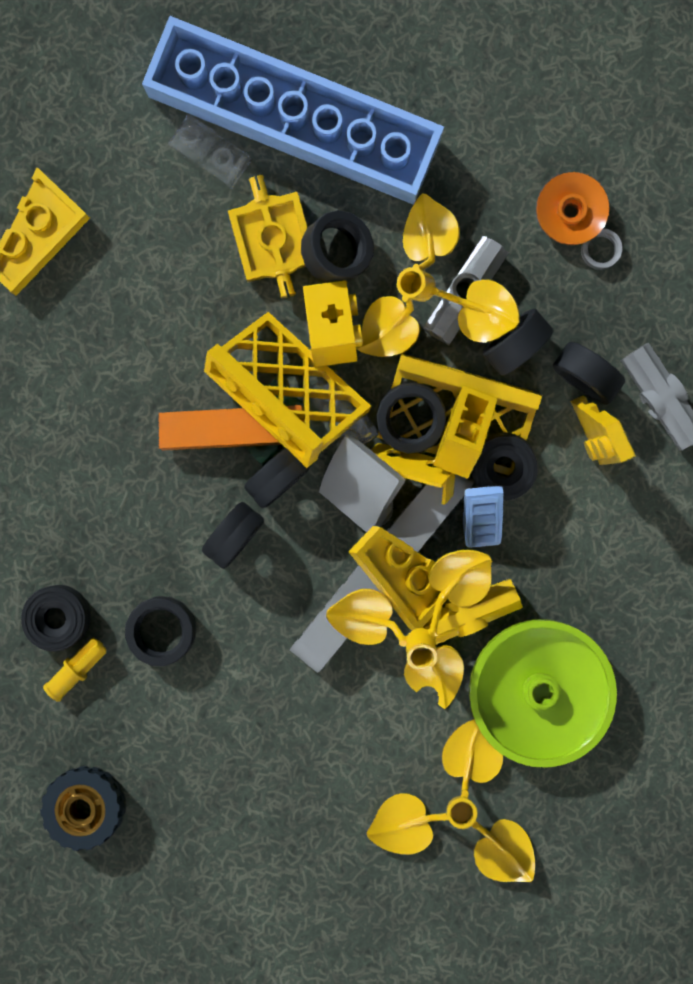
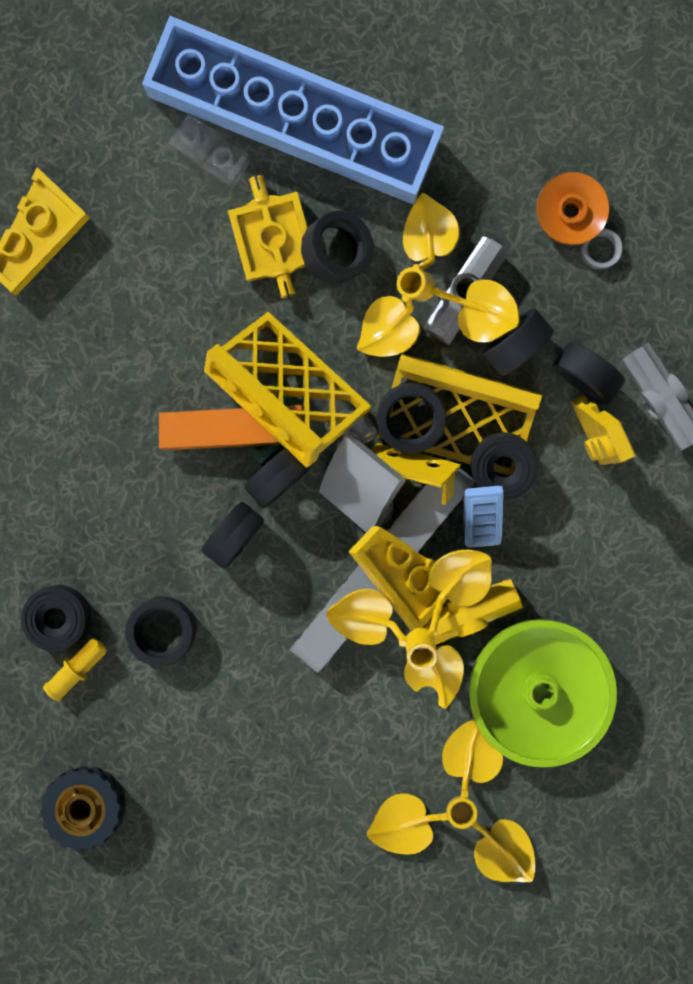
yellow brick [303,280,363,367] -> none
yellow brick [433,386,497,479] -> none

